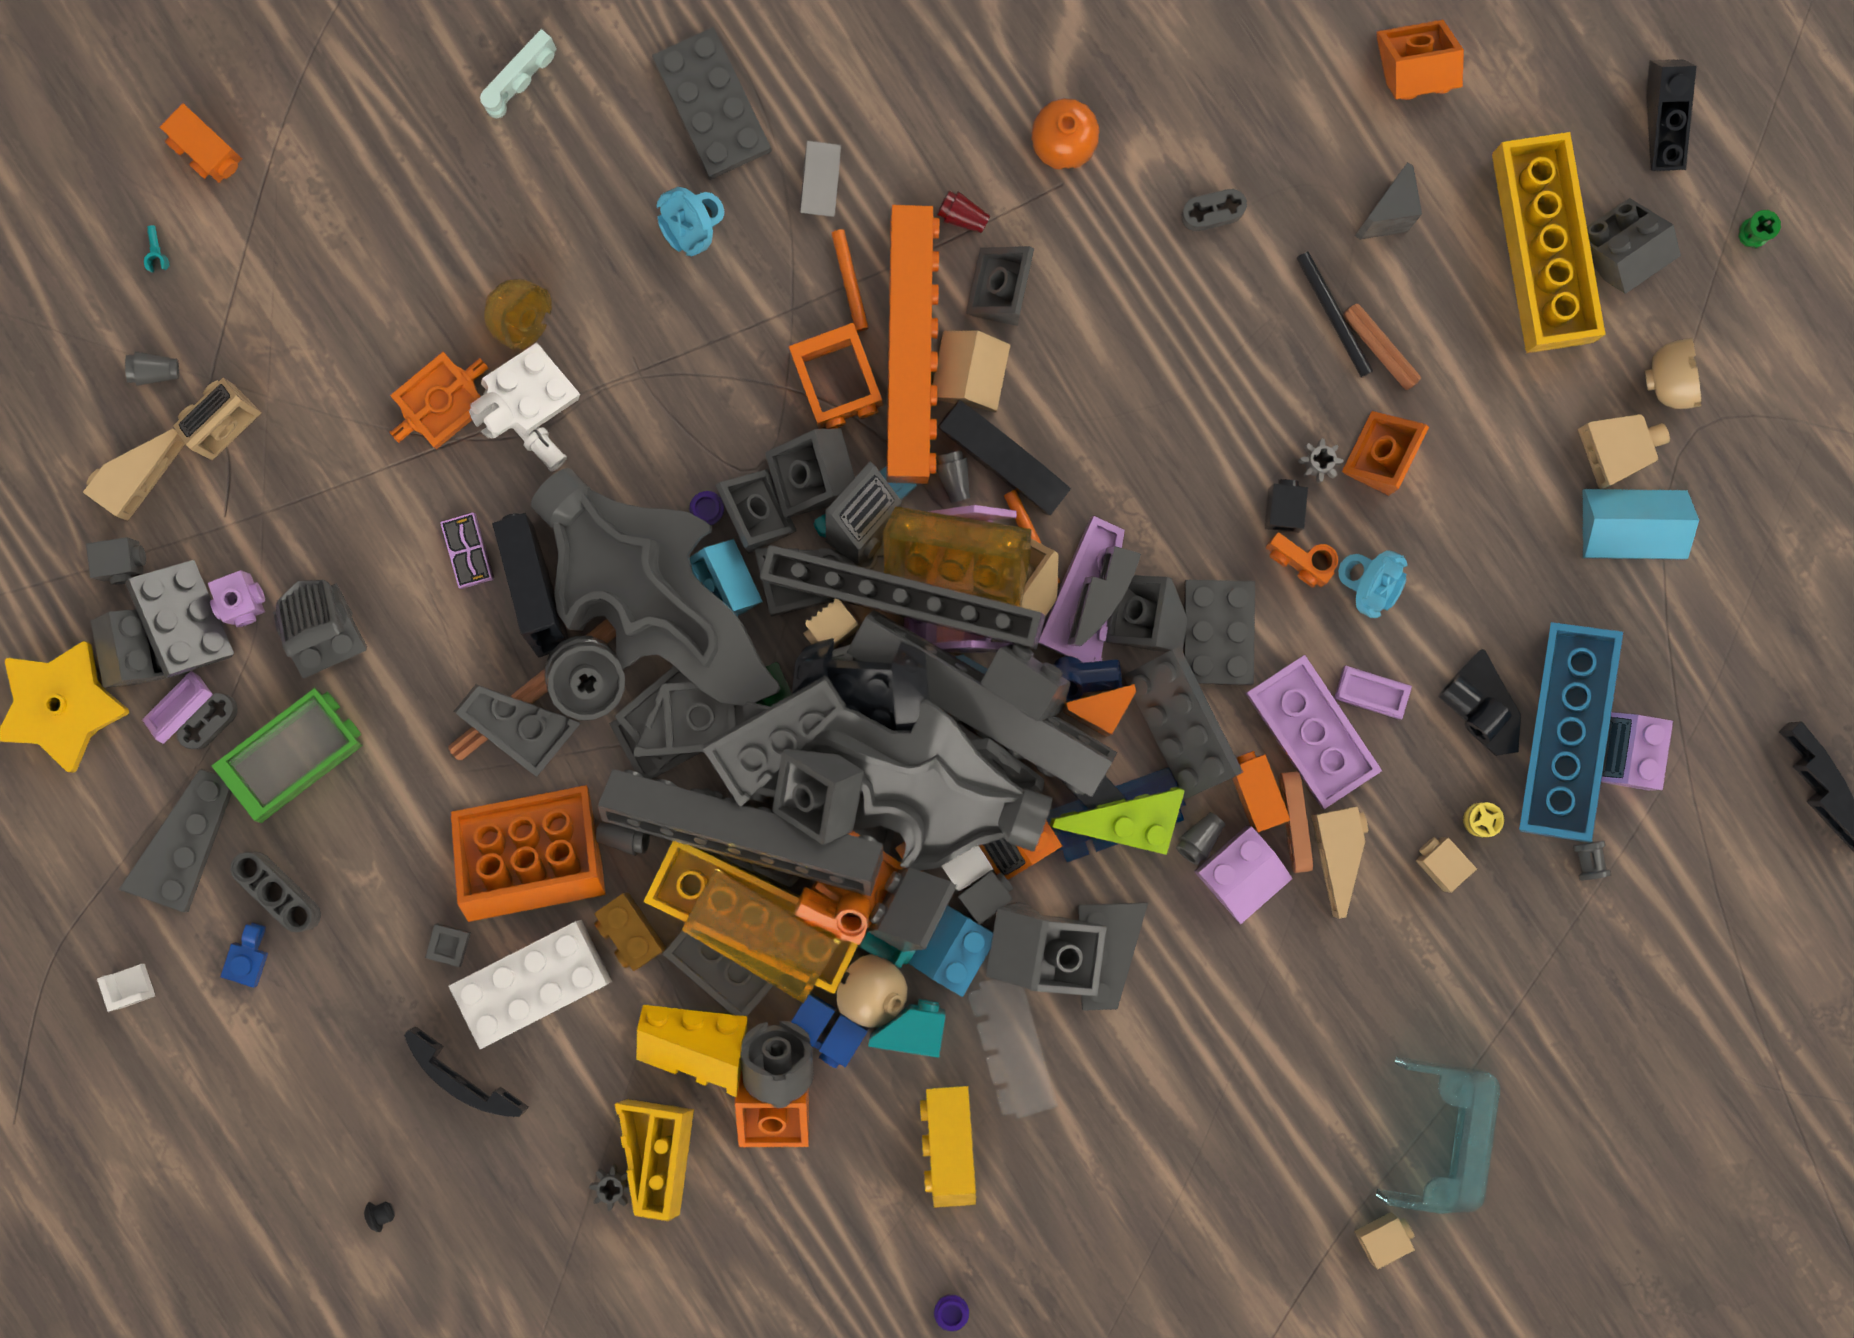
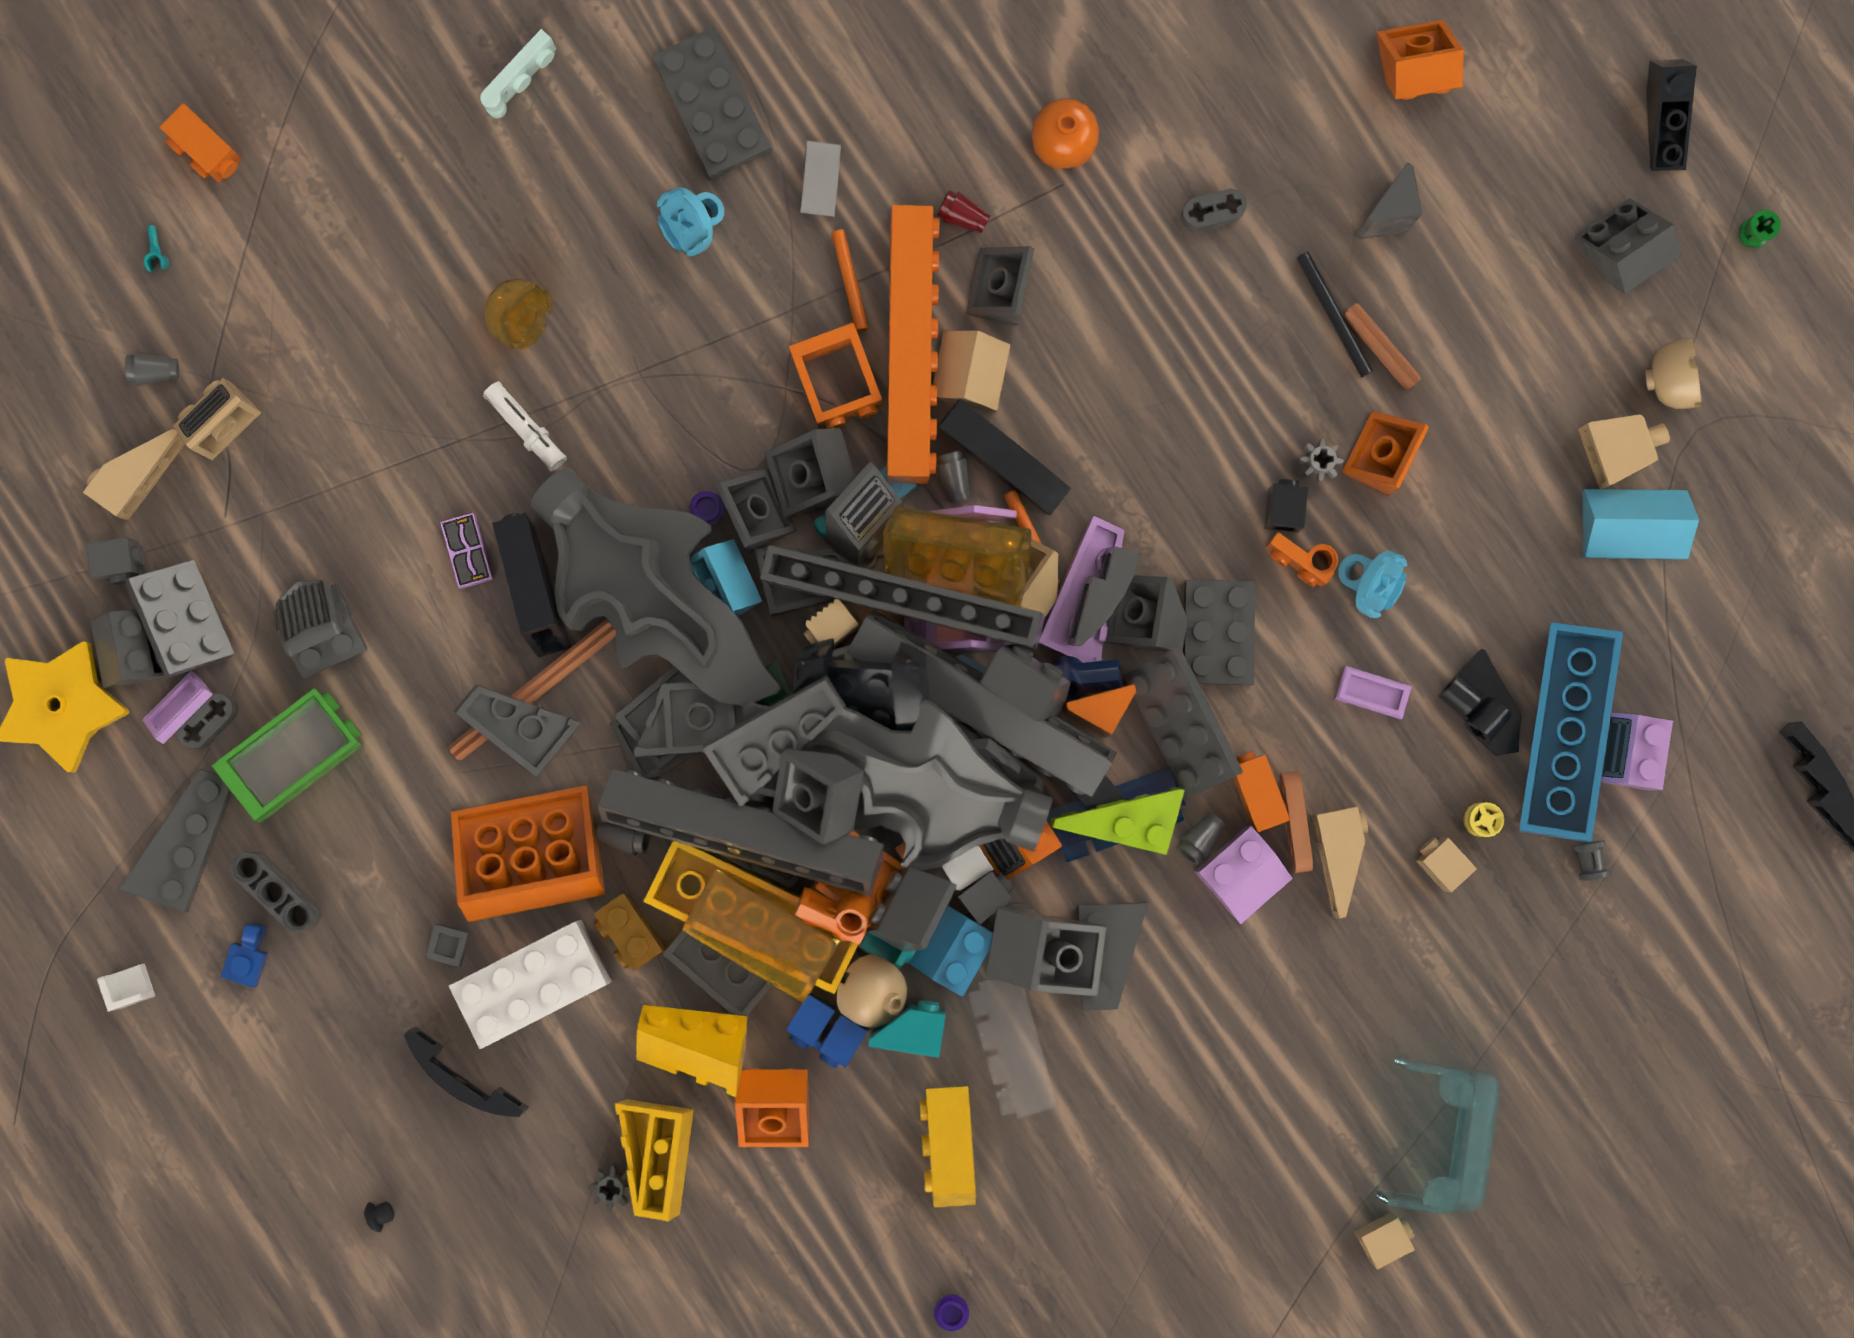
lavender brick [208,570,265,627] -> none
orange plate [389,352,489,450] -> none
white plate [469,343,580,439] -> none
dark grey wheel [545,636,625,720] -> none
dark grey brick [741,1021,814,1108] -> none
lavender plate [1245,655,1382,809] -> none
yellow brick [1492,132,1606,353] -> none

